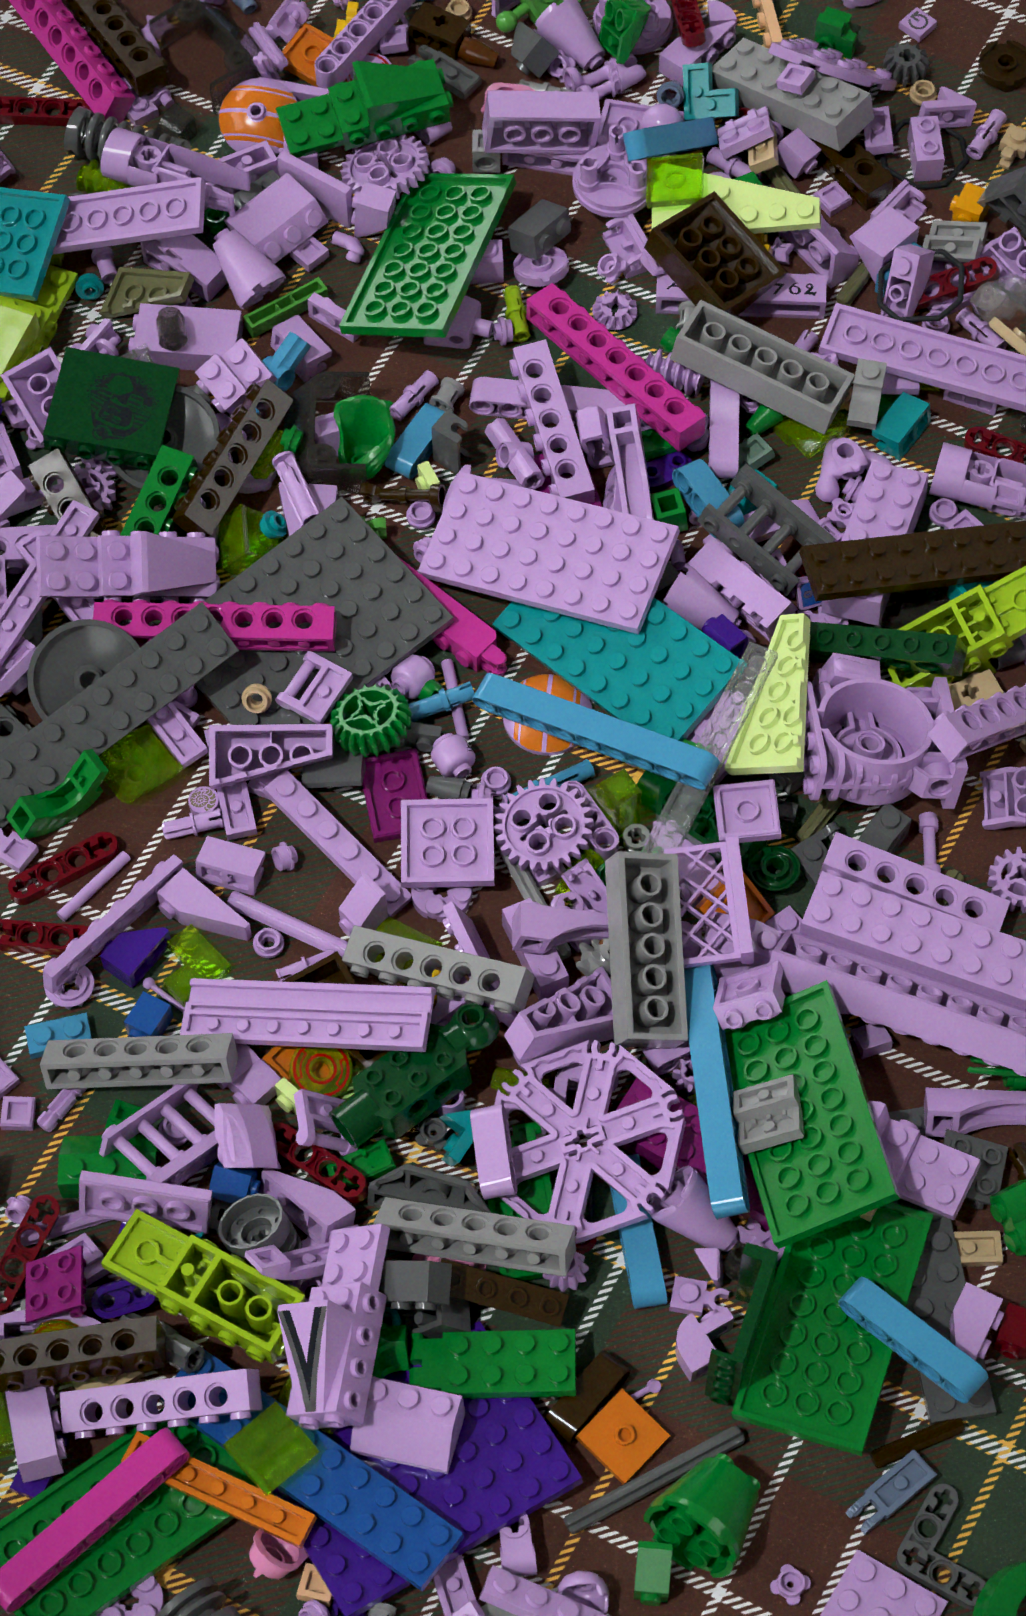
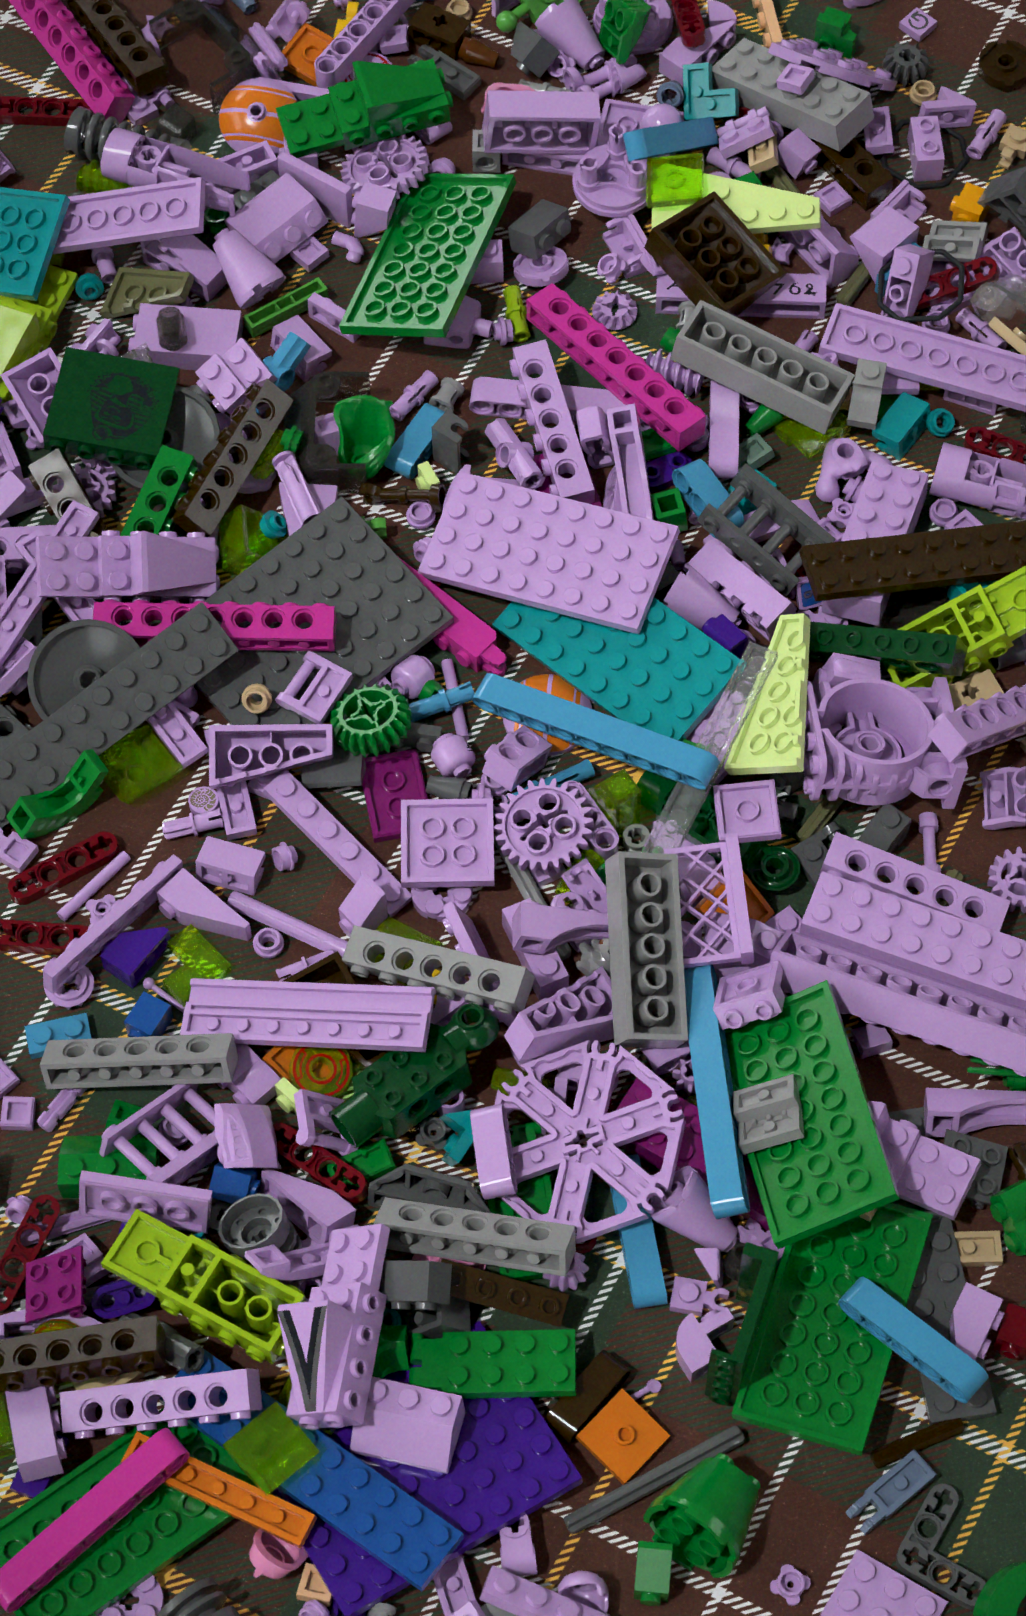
none -> lavender plate [85,894,116,924]
none -> lavender brick [482,726,552,792]
none -> teal plate [926,408,955,437]

